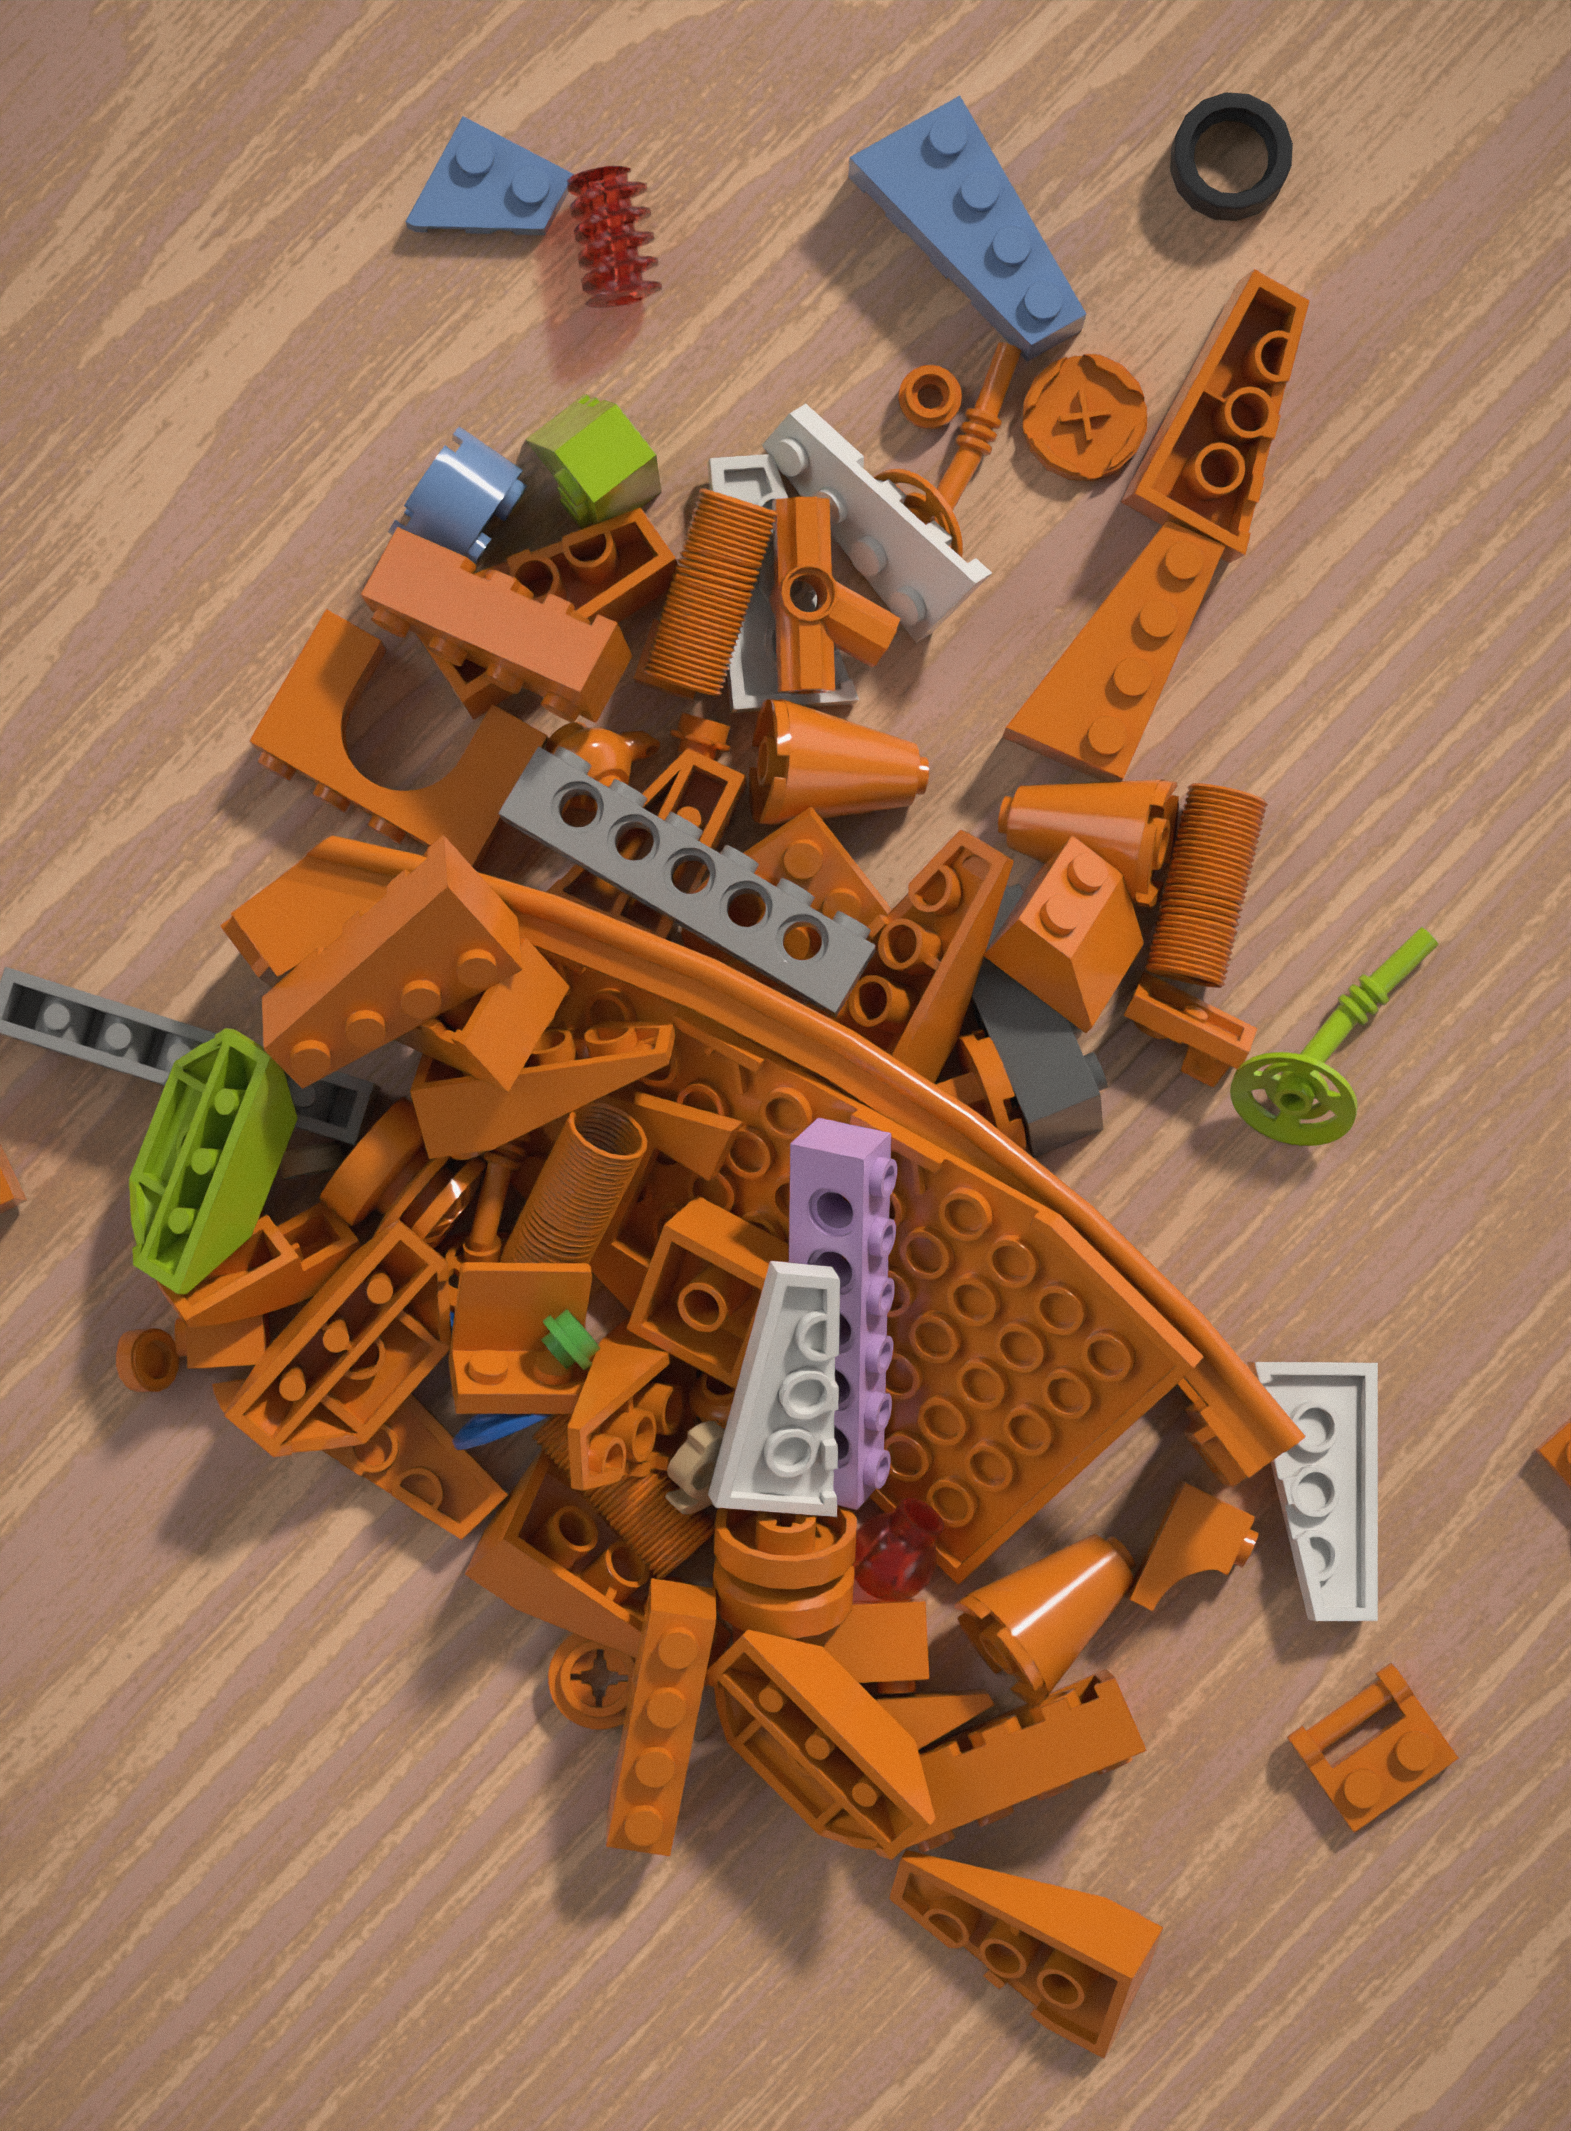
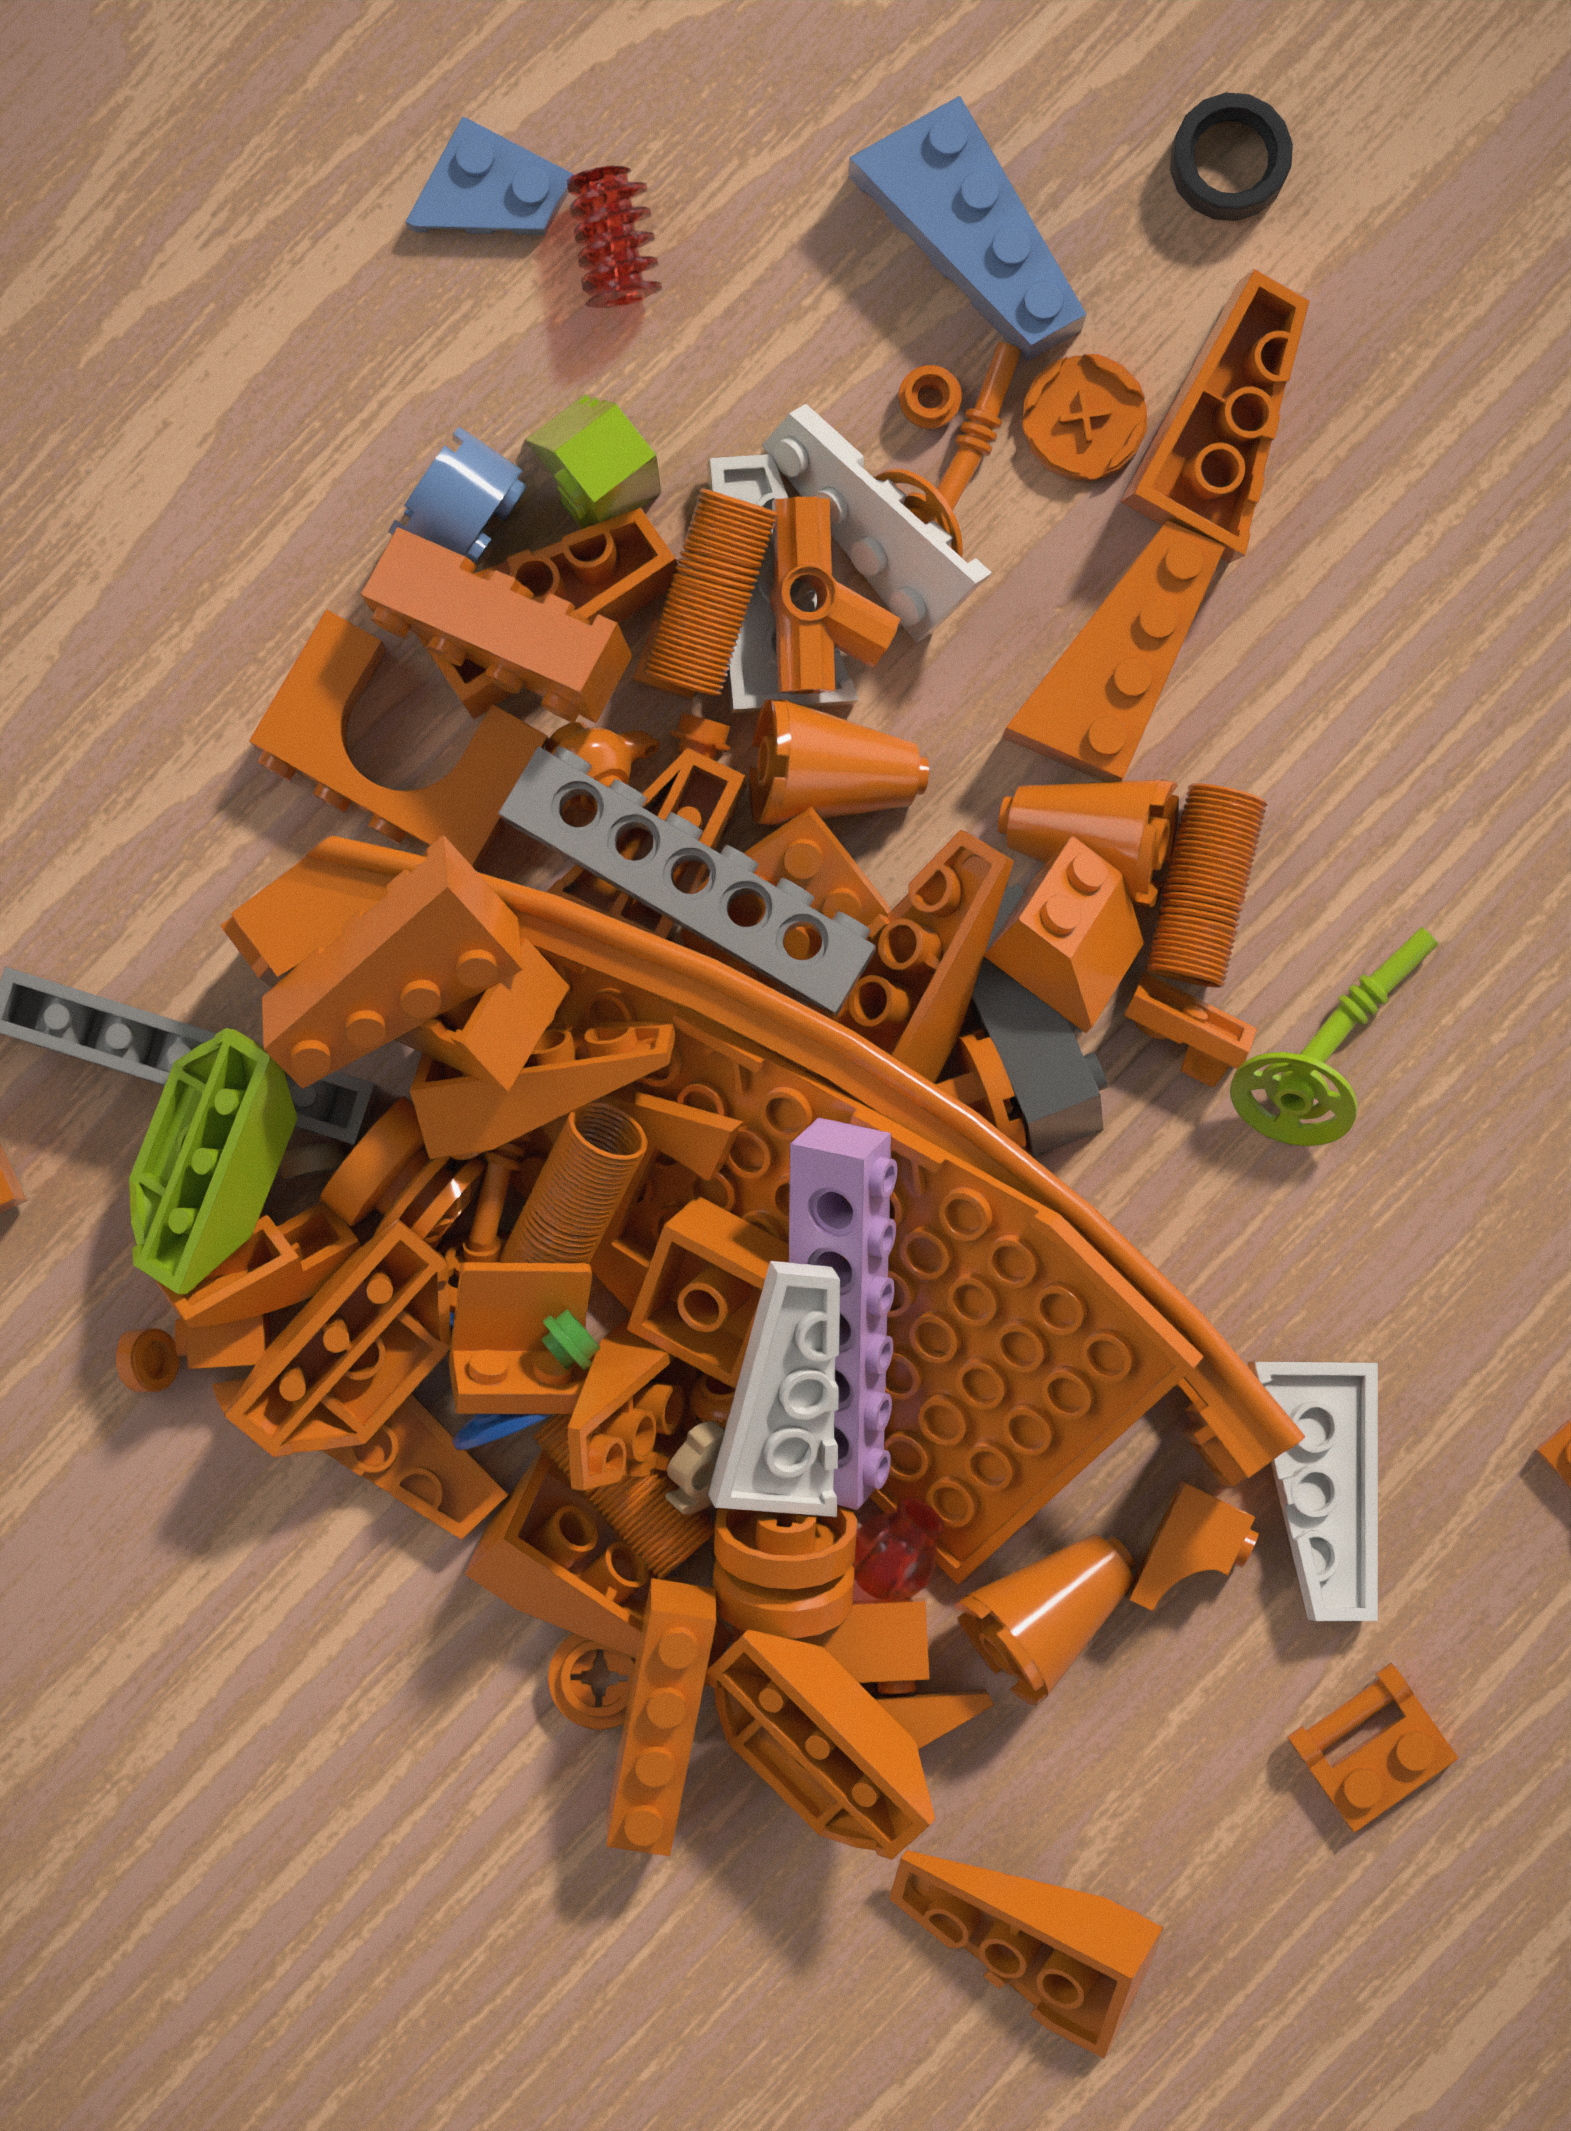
orange wedge [905,1668,1147,1853] -> none

